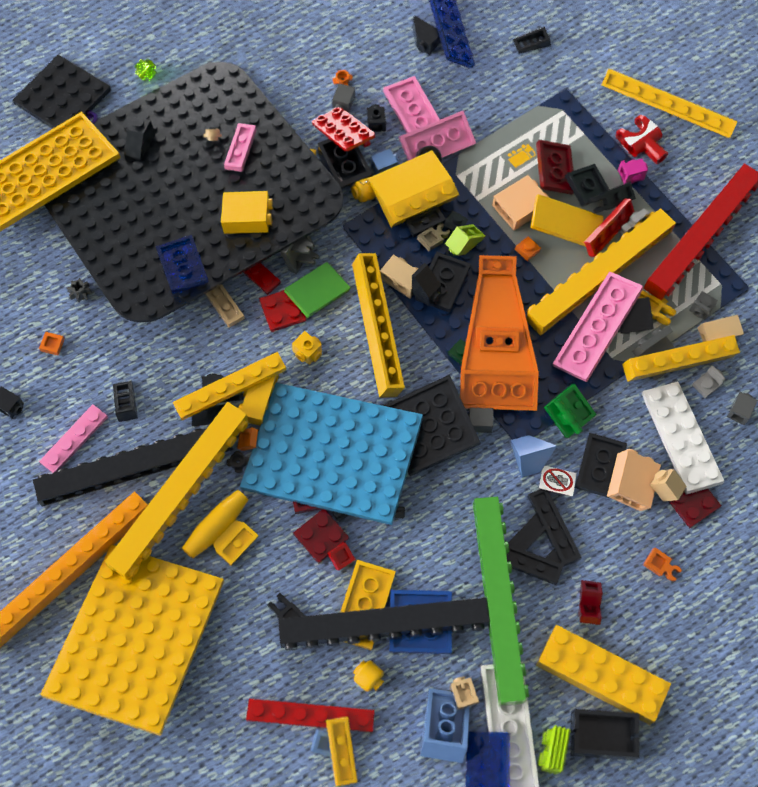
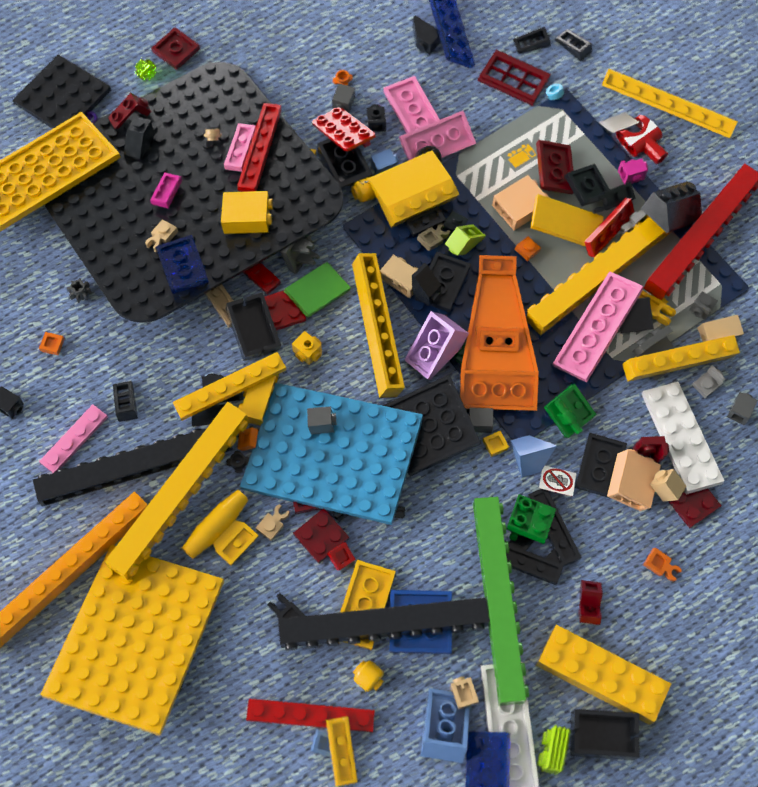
none -> dark red bracket [108,93,152,129]
none -> tan plate [145,220,178,252]
none -> dark pink plate [150,172,182,208]
none -> dark red plate [151,27,200,70]
none -> black piece [225,292,281,361]
none -> red plate [237,103,282,192]
none -> tan plate [256,504,290,541]
none -> dark grey brick [307,406,337,434]
none -> lavender slope [405,311,469,380]
none -> dark red piece [478,49,551,106]
none -> yellow plate [482,431,509,457]
none -> green plate [506,494,556,544]
none -> medium azure tile [546,84,564,100]
none -> black slope [555,29,592,62]
none -> light grey sticker [598,112,639,133]
none -> dark red bracket [632,436,669,464]
none -> black slope [641,181,702,233]

